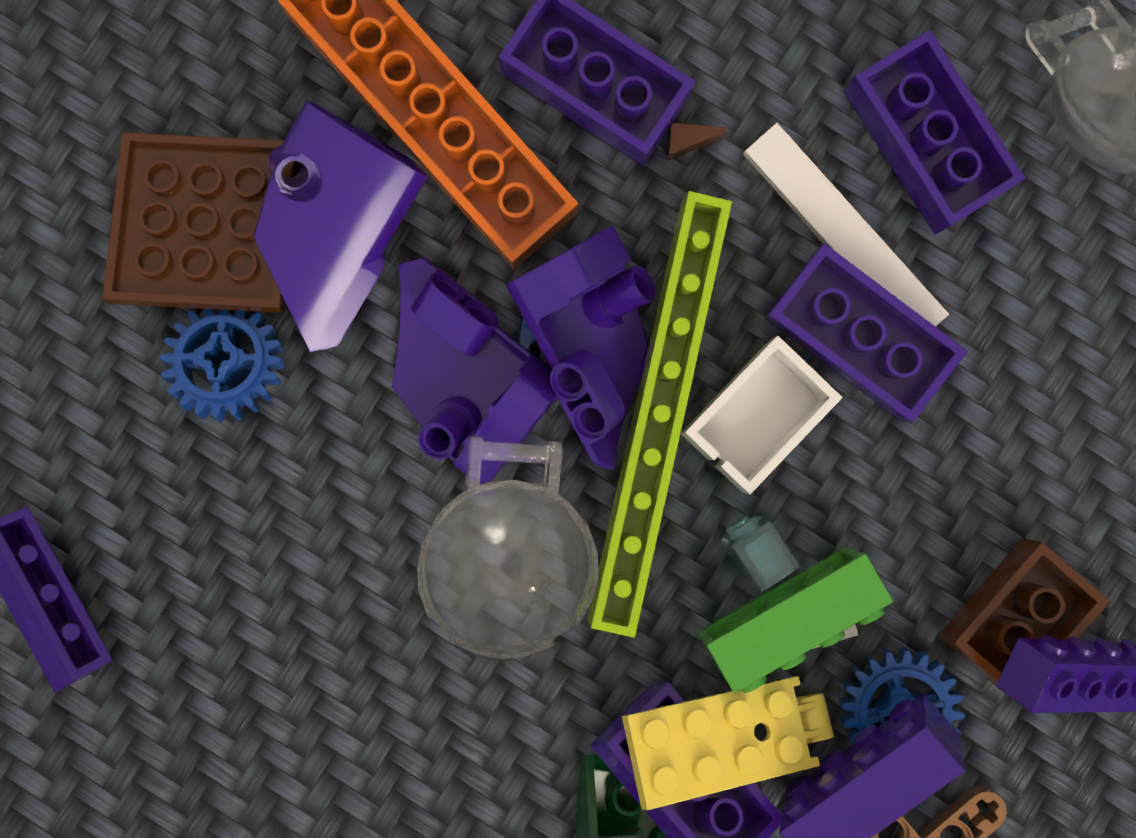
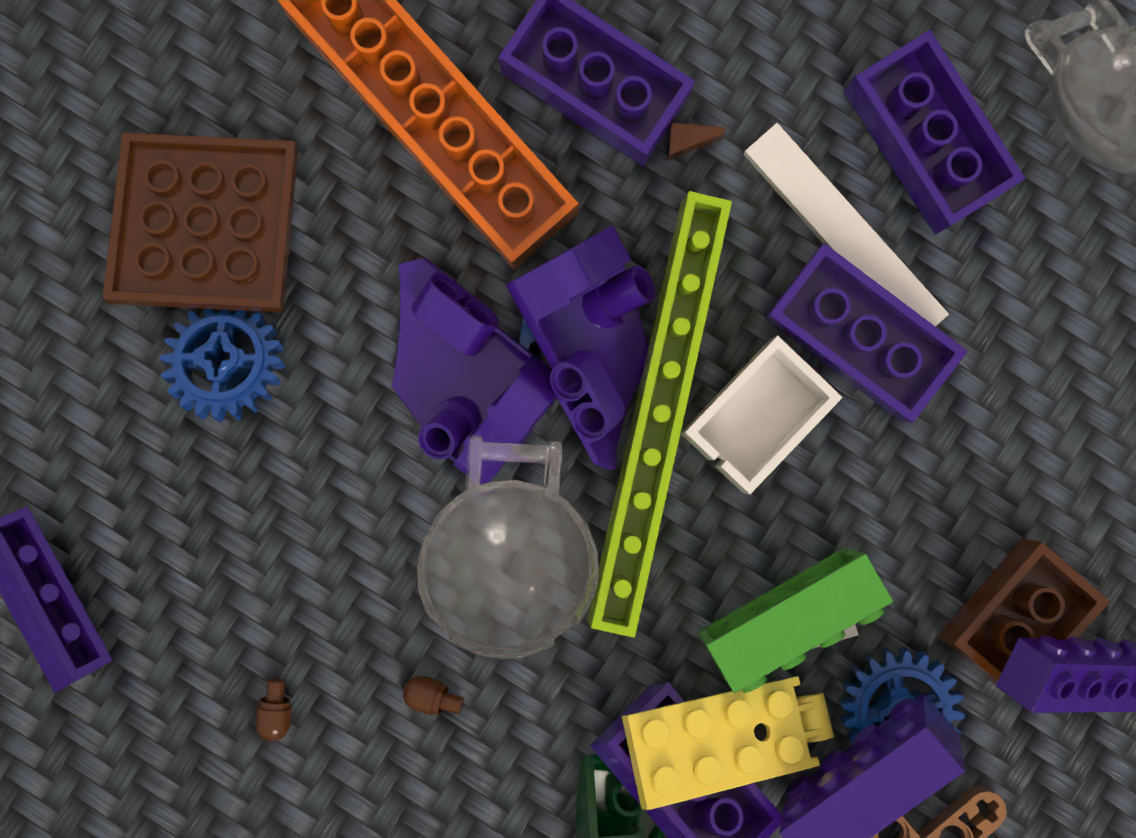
dark purple panel [253,100,428,352] -> none
clear light blue brick [720,515,800,592] -> none
none -> reddish brown cylinder [255,678,292,741]
none -> reddish brown cylinder [403,676,464,716]

